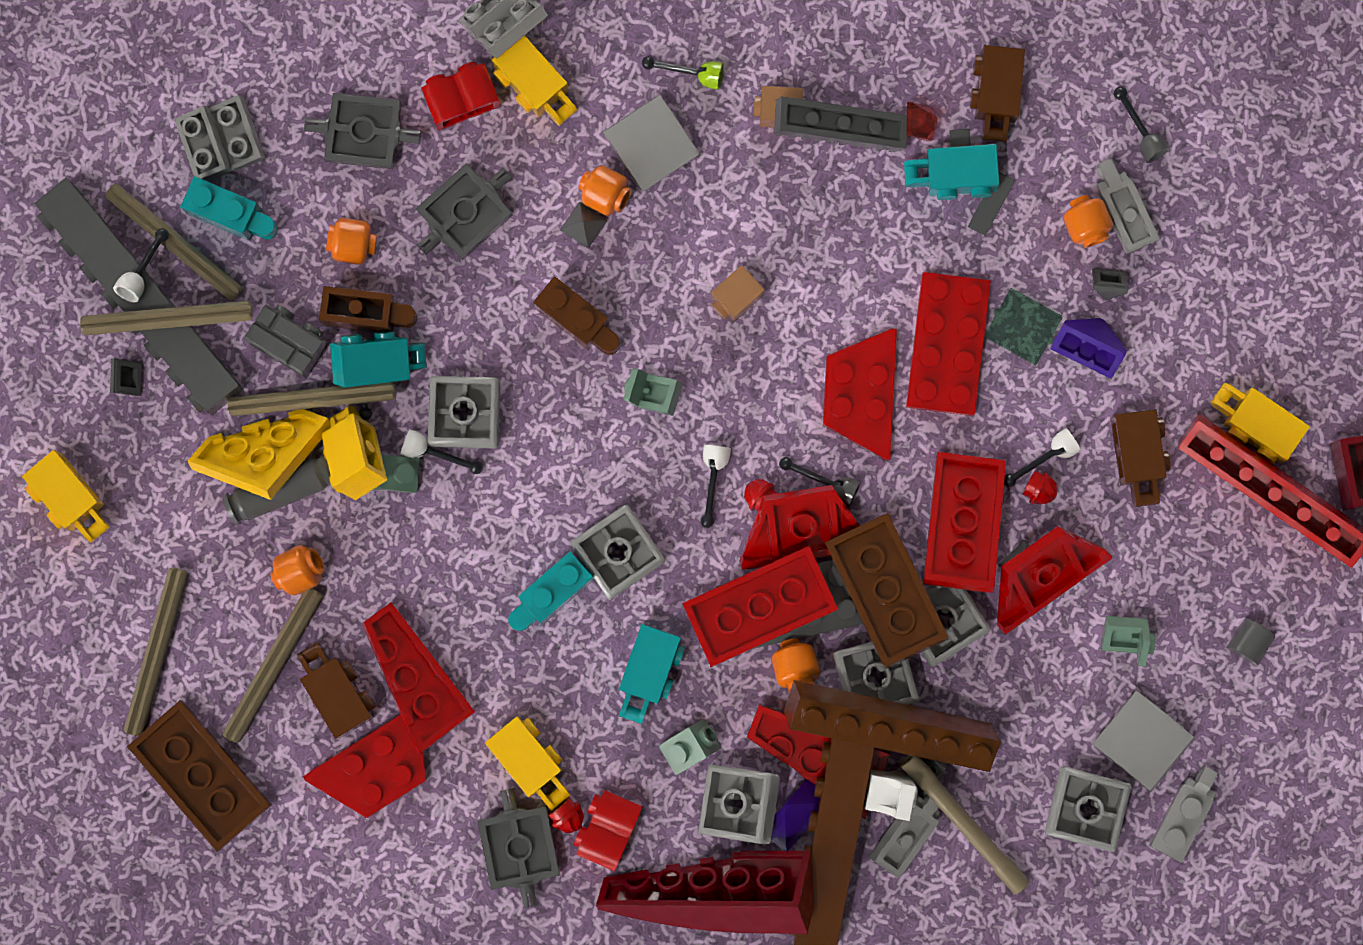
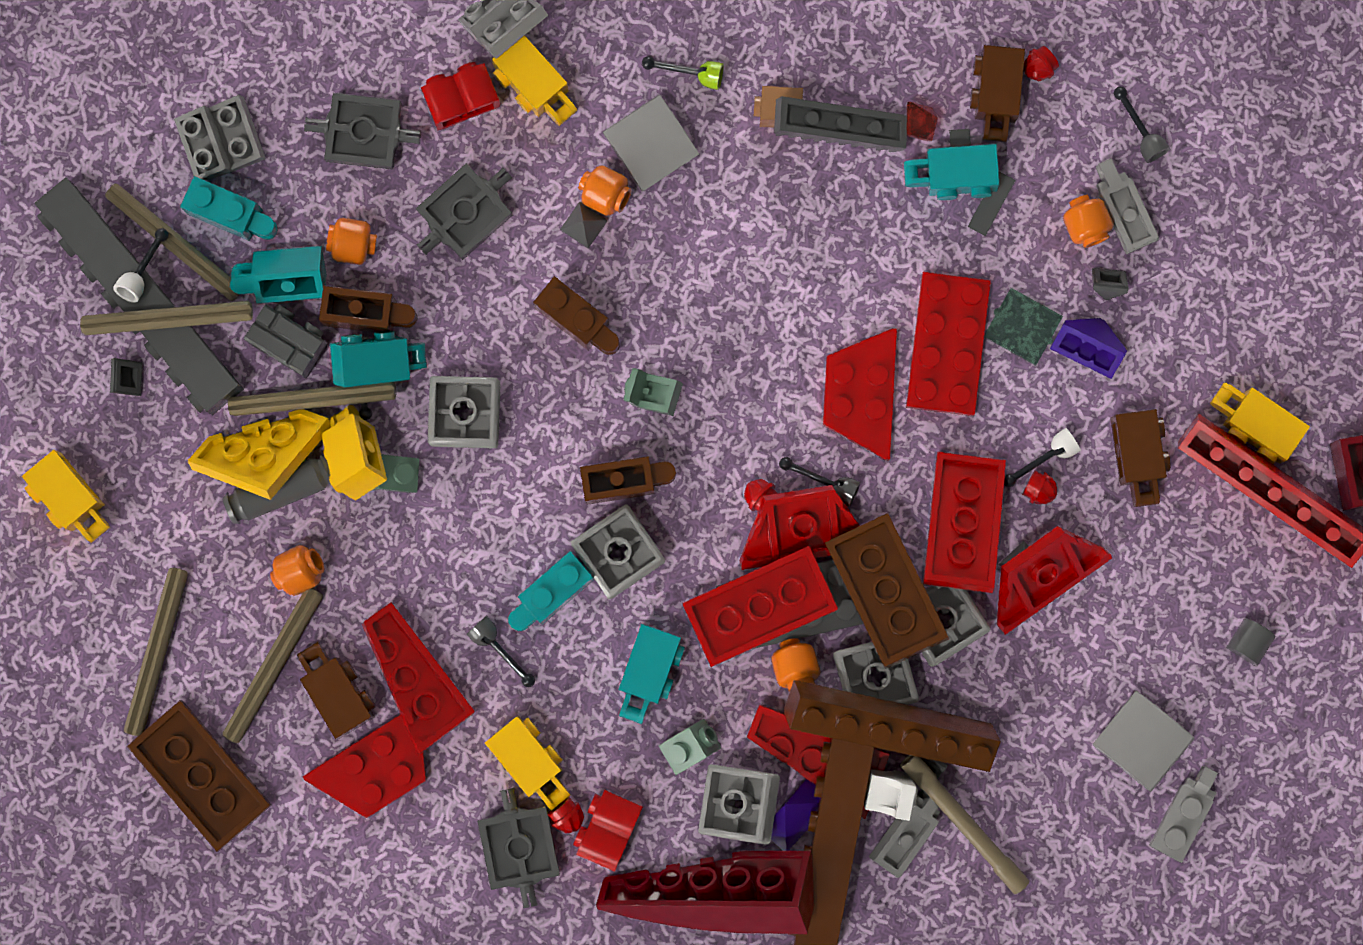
hinge [400,429,483,474] -> none
hinge [701,444,731,528] -> none
medium nougat brick [711,265,765,322] -> none
light grey brick [1045,767,1131,852] -> none
sand green bracket [1101,616,1155,667] -> none
none -> teal brick [230,246,327,304]
none -> hinge [466,615,535,687]
none -> reddish brown brick [580,456,676,505]
none -> red plate [1024,46,1059,82]

